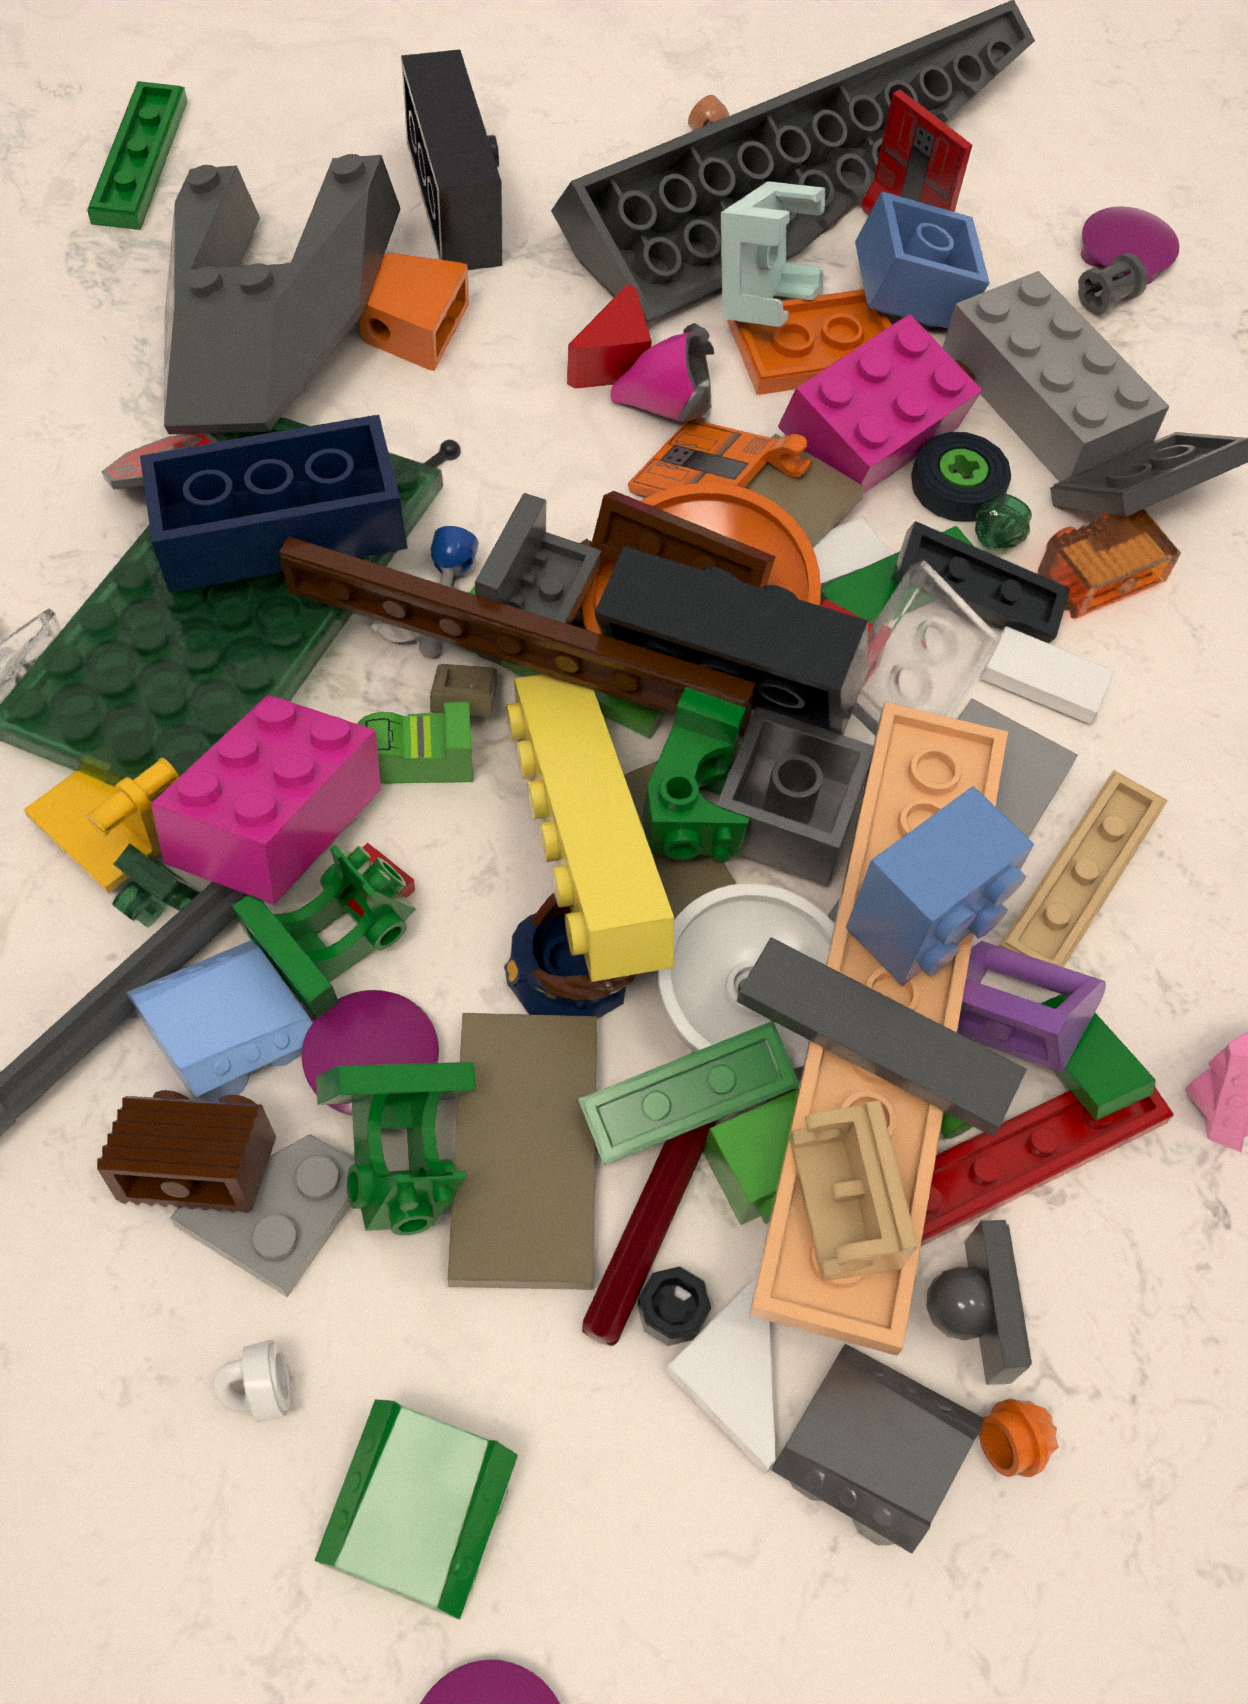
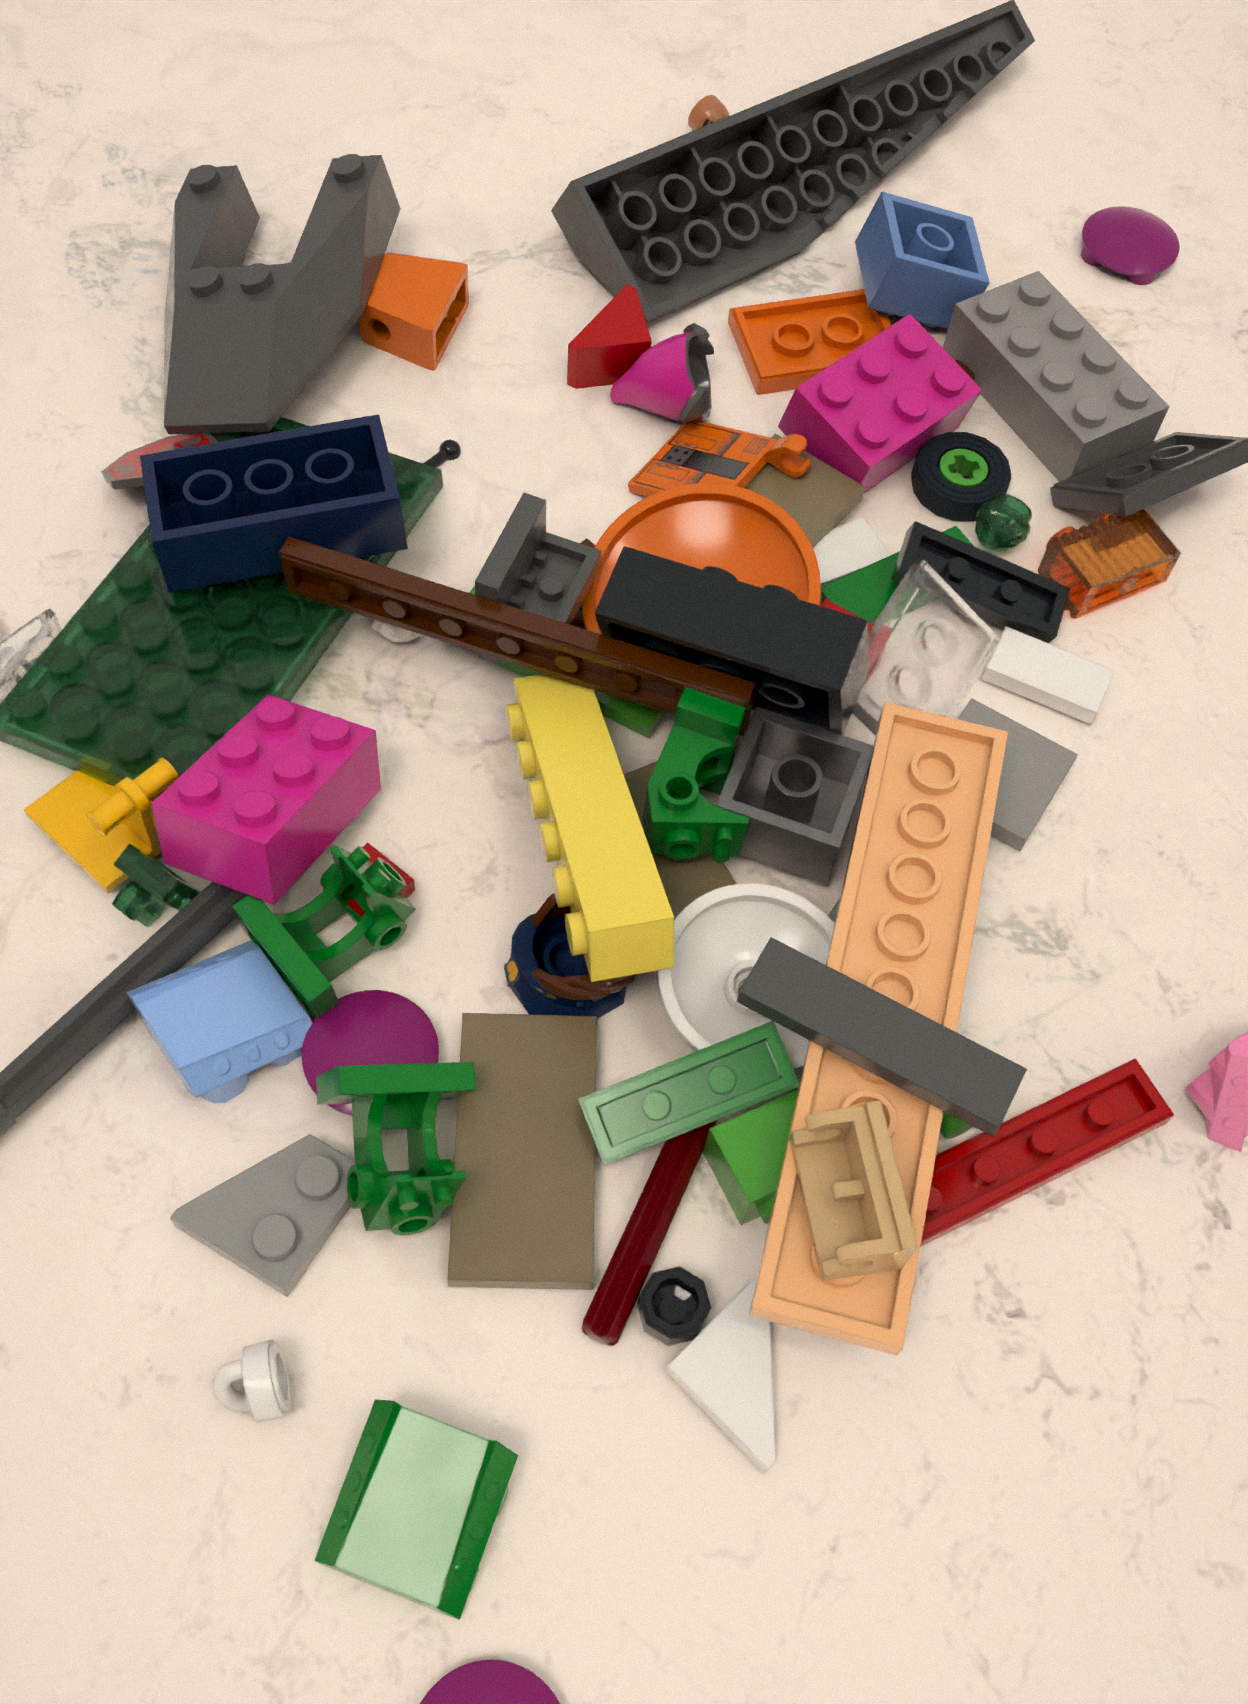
green tile [87,81,187,230] -> none
reddish brown brick [97,1090,276,1214] -> none
bright green leg [358,702,473,784] -> none
black brick [401,49,502,270] -> none
blue hinge [419,526,479,658] -> none
dark tan tile [430,664,497,717] -> none
reddish brown plate [590,491,776,588] -> none
light aqua panel [721,181,825,327] -> none
flat silver slope [771,1344,984,1554] -> none
medium blue brick [846,786,1034,986] -> none
red flag [861,90,973,216] -> none
dark grey tile [926,1220,1032,1385] -> none
medium lavender tile [957,941,1106,1073] -> none
orange plate [979,1399,1059,1478] -> none
tan tile [999,770,1168,967] -> none
green tile [1040,994,1156,1121] -> none
dark grey bush [1078,253,1147,315] -> none

